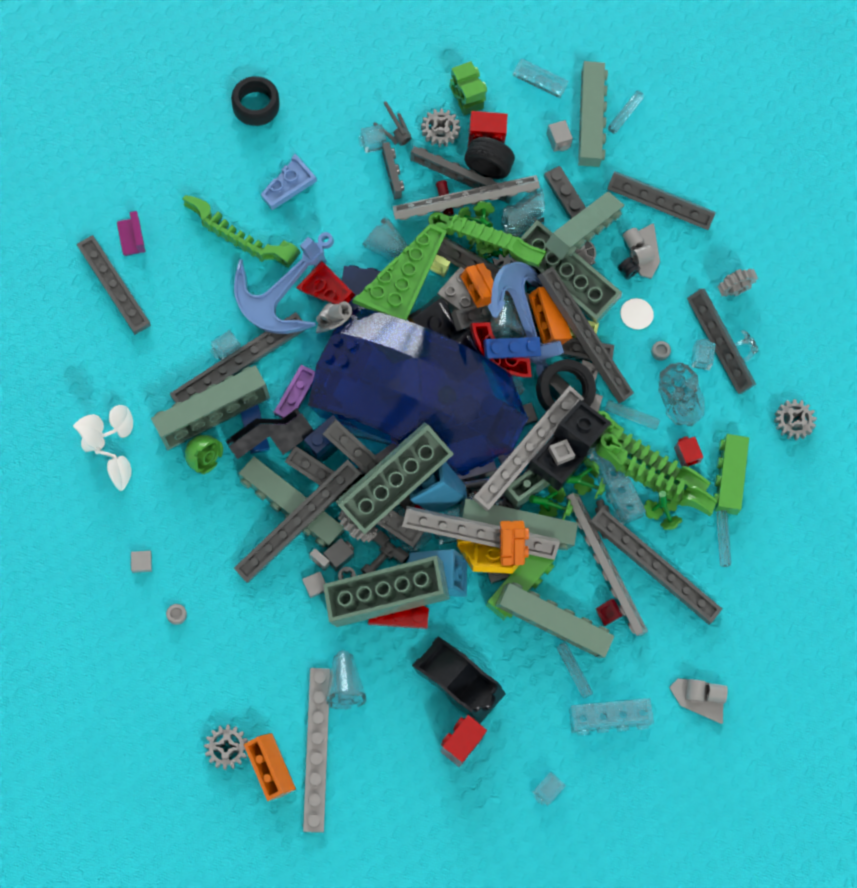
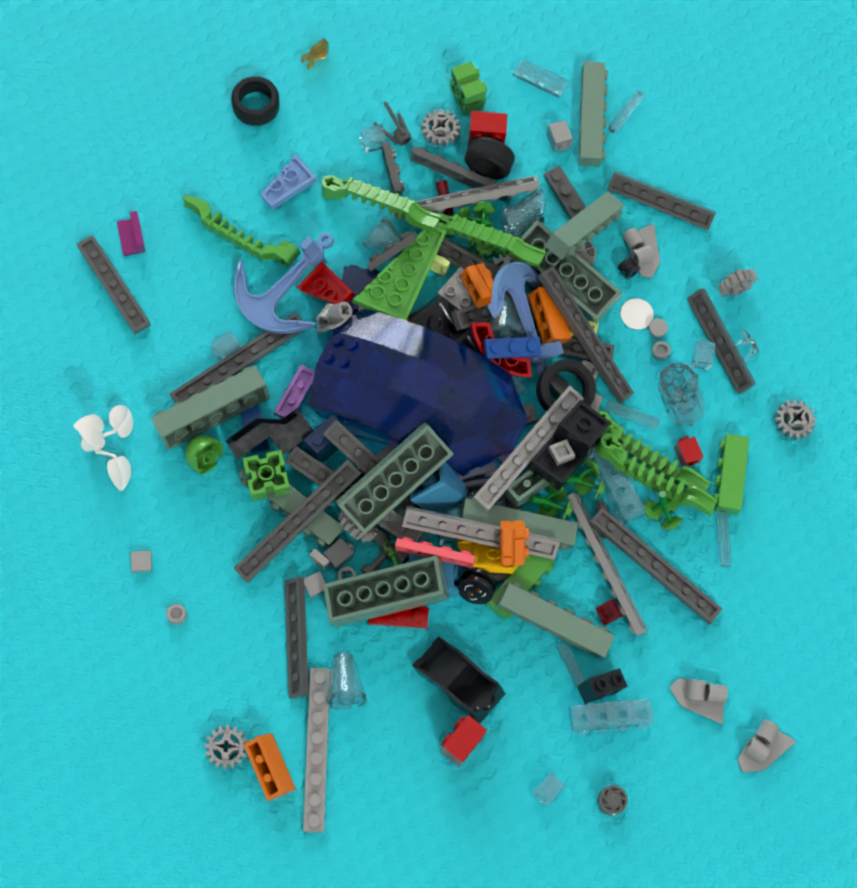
none -> bright green brick [243,450,290,502]
none -> dark grey plate [285,577,309,699]
none -> plate [301,39,329,69]
none -> bright green piece [322,175,441,230]
none -> dark grey plate [366,231,418,271]
none -> bright green hand [383,541,399,566]
none -> coral plate [395,537,475,568]
none -> black head [458,568,496,604]
none -> black brick [577,668,628,704]
none -> dark grey wheel [597,785,628,816]
none -> light grey tile [648,318,668,338]
none -> light grey panel [737,719,796,772]

